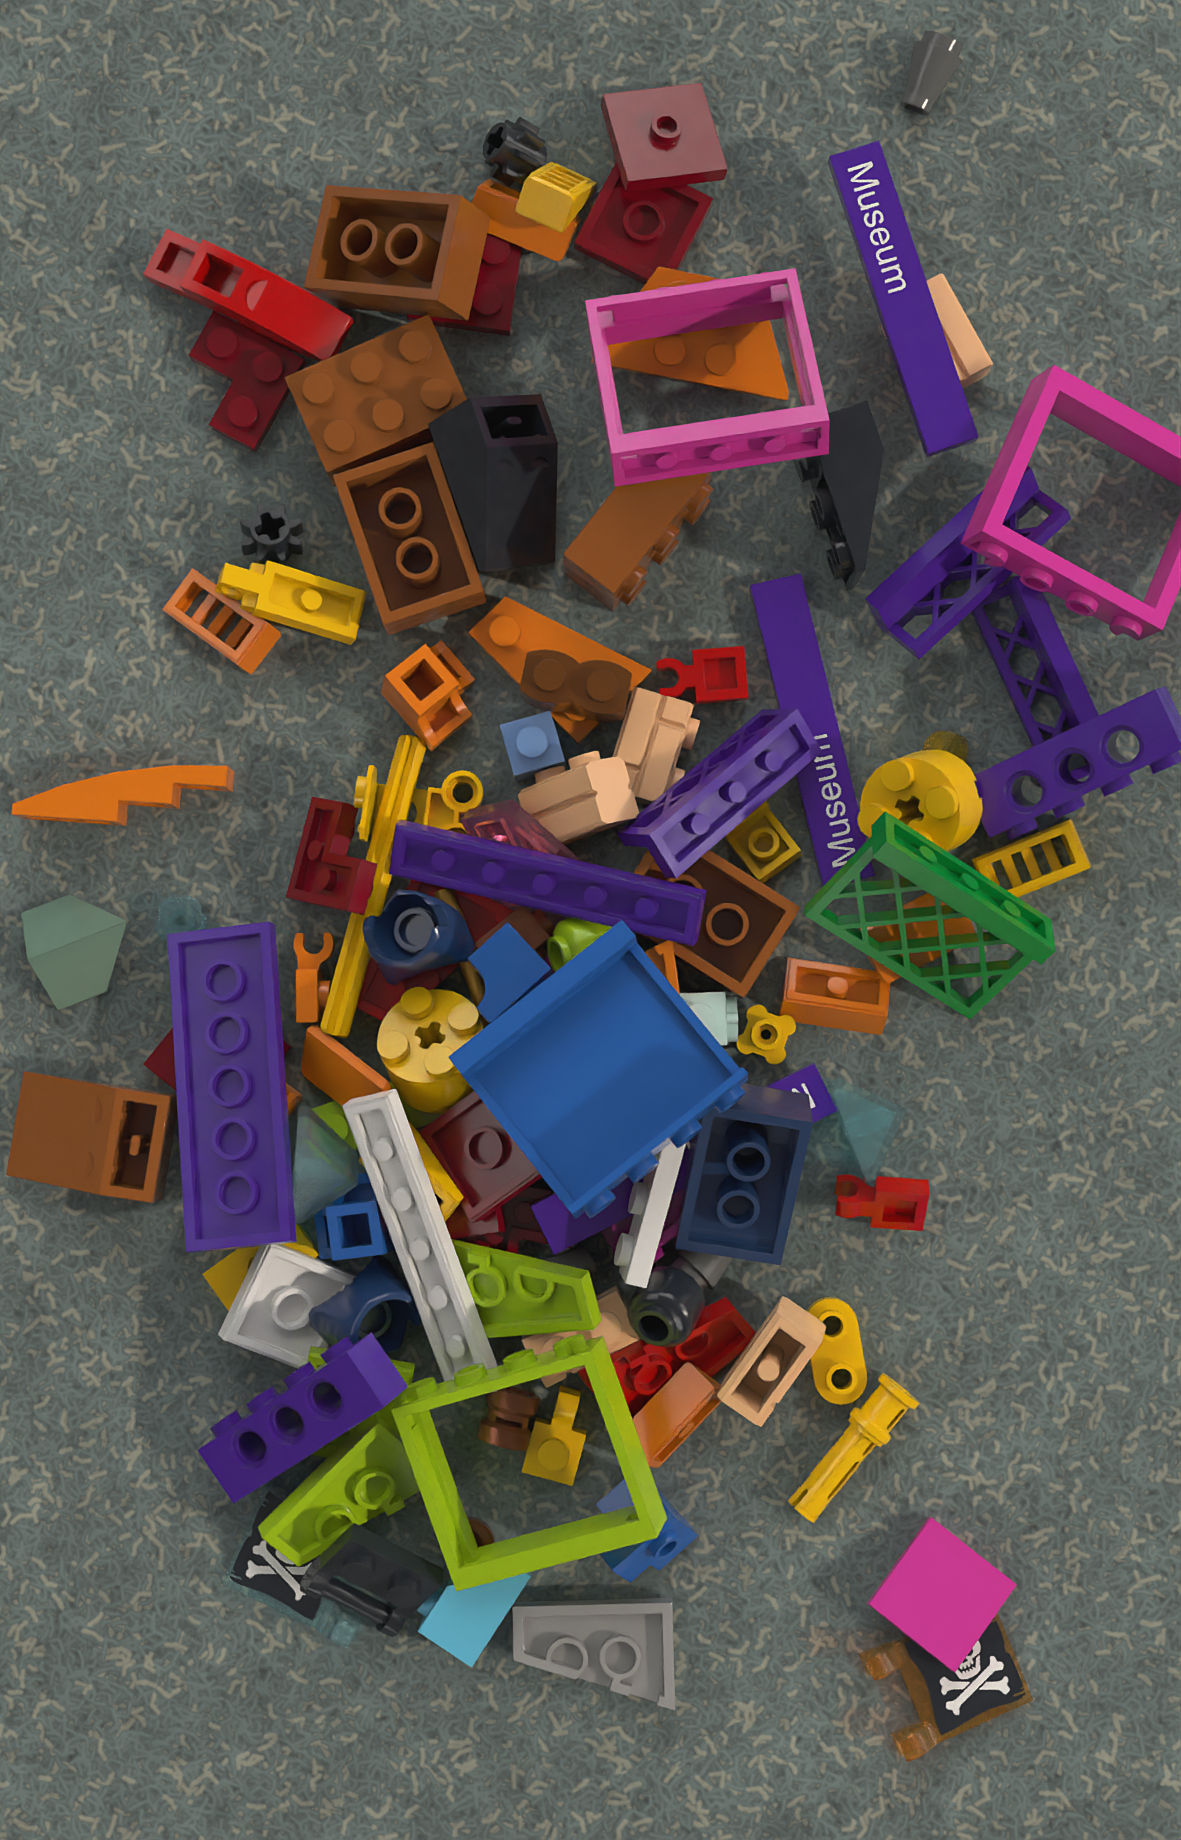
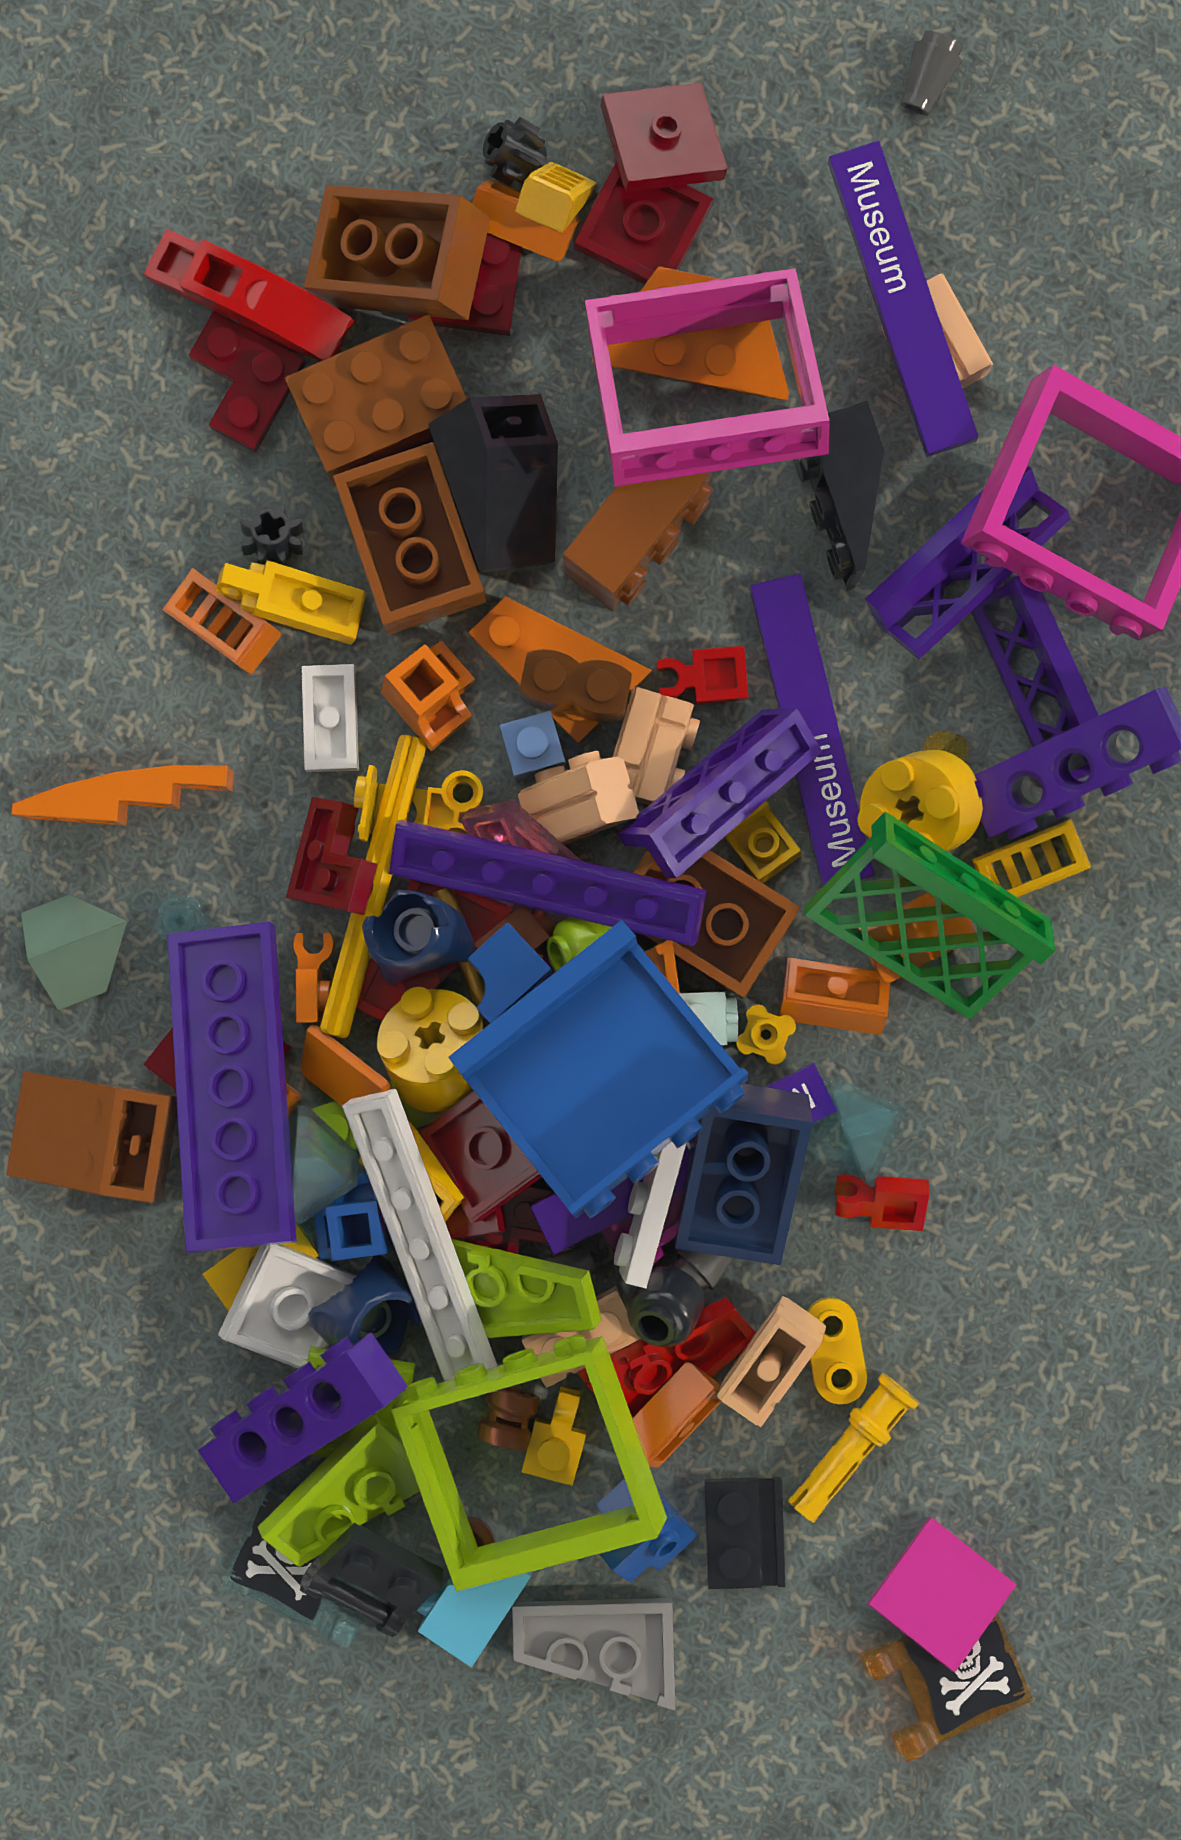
none -> white plate [302,664,359,772]
none -> black plate [704,1477,785,1589]

